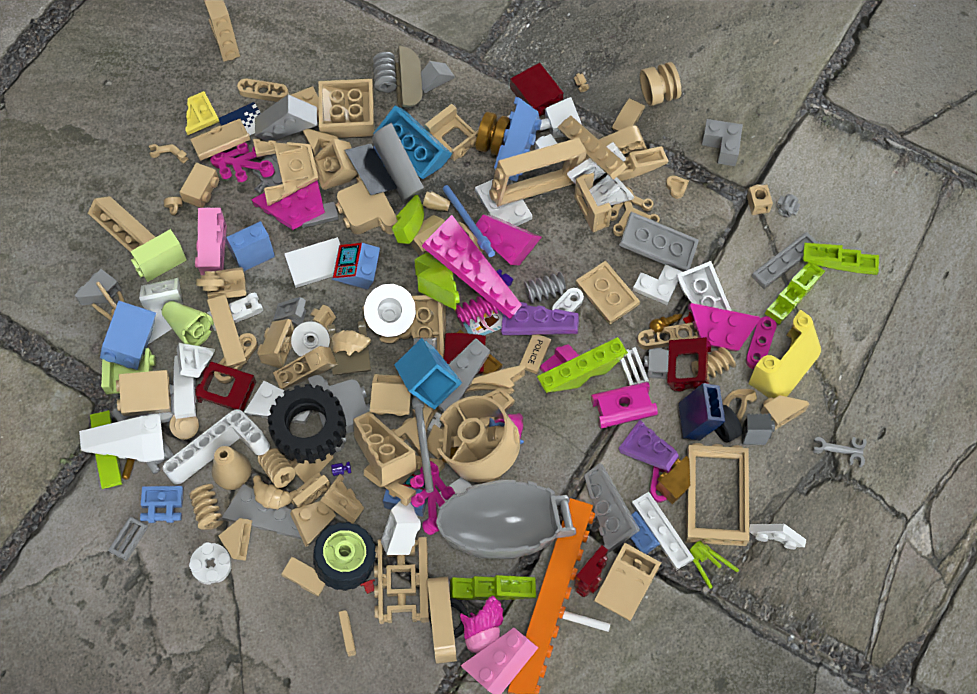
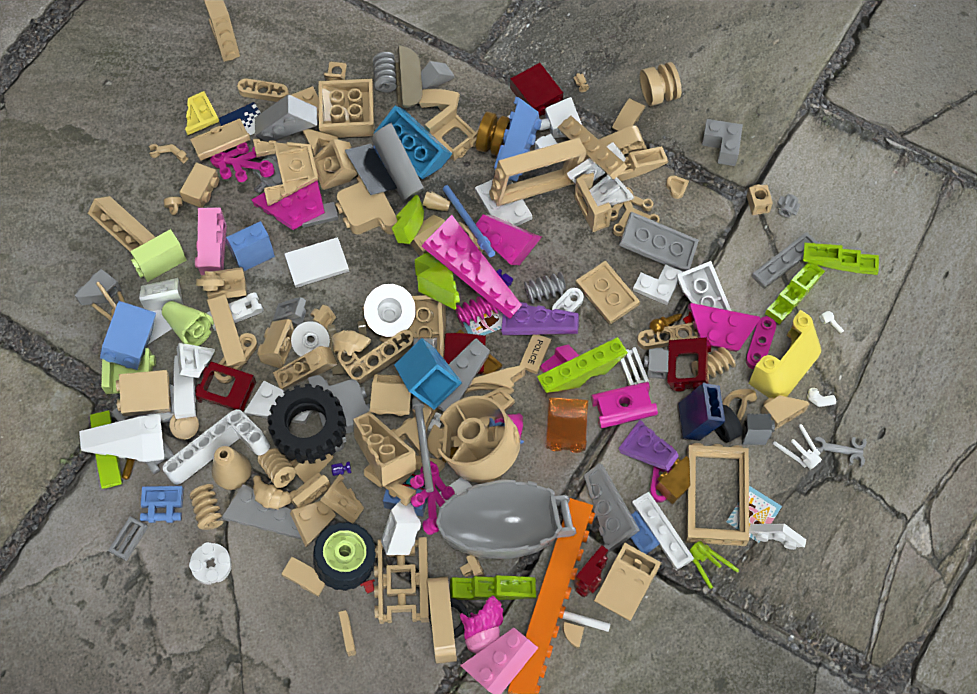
tan slope [219,518,252,561] -> none
slope [332,243,380,290] -> none
none -> tan bracket [324,62,347,81]
none -> tan beam [338,330,414,384]
none -> tan slope [419,89,460,110]
none -> tan tile [460,555,485,578]
none -> clear orange panel [546,398,589,453]
none -> tan tile [563,622,584,649]
none -> sticker [726,486,782,543]
none -> white plant [773,424,822,470]
none -> white arm [807,388,836,407]
none -> white hand [819,311,844,334]

